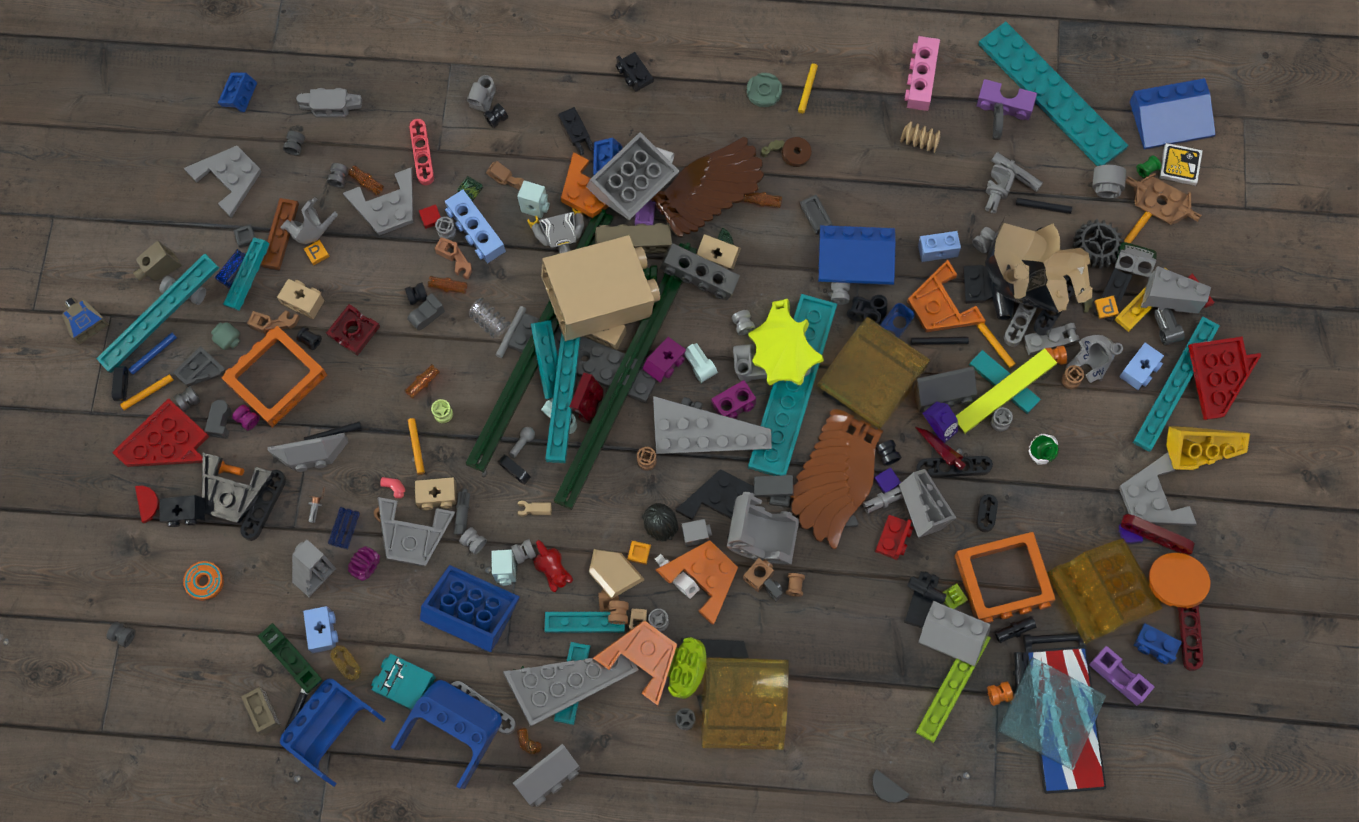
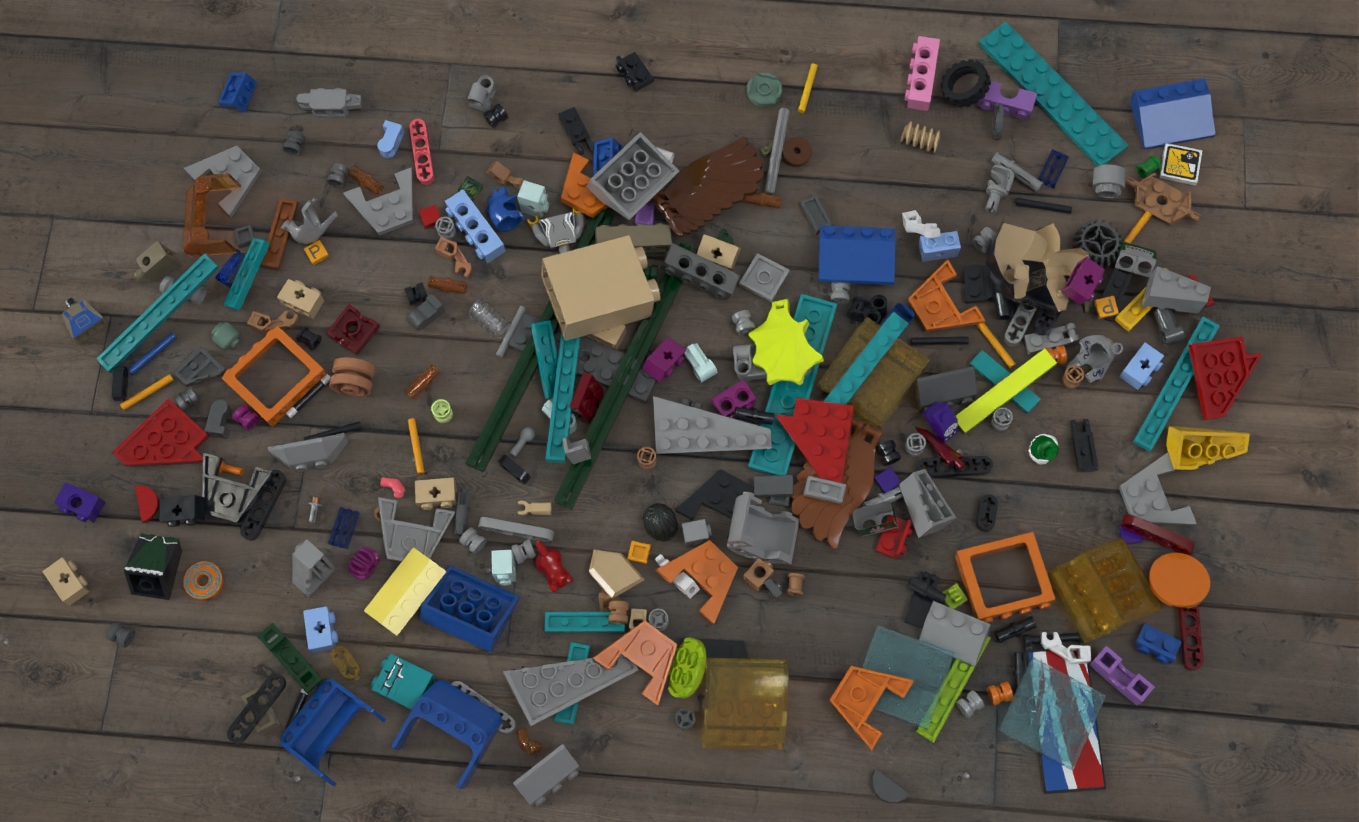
none -> tan brick [42,557,90,606]
none -> dark purple brick [54,482,106,523]
none -> black slope [124,534,182,600]
none -> clear orange windscreen [182,173,241,257]
none -> black beam [227,673,286,744]
none -> black bar [286,374,331,418]
none -> nougat wheel [329,357,376,397]
none -> light yellow slope [364,548,446,636]
none -> light blue leg [377,120,405,159]
none -> light grey beam [478,517,554,542]
none -> blue piece [485,187,525,232]
none -> light grey panel [562,437,591,464]
none -> black pin [734,406,774,425]
none -> light grey plate [739,253,790,303]
none -> light grey axle [764,108,789,195]
none -> red wing [777,398,855,484]
none -> light grey plate [803,476,846,505]
none -> teal plate [824,312,909,405]
none -> orange wing [830,666,914,751]
none -> light grey piece [853,501,898,537]
none -> clear light blue plate [862,626,954,730]
none -> white piece [902,210,940,238]
none -> light grey wheel [905,433,926,457]
none -> black tyre [940,59,991,108]
none -> light grey wheel [956,690,985,719]
none -> clear blue tile [1038,149,1069,189]
none -> white piece [1041,632,1091,664]
none -> magenta brick [1062,257,1105,305]
none -> black hinge [1070,419,1099,472]

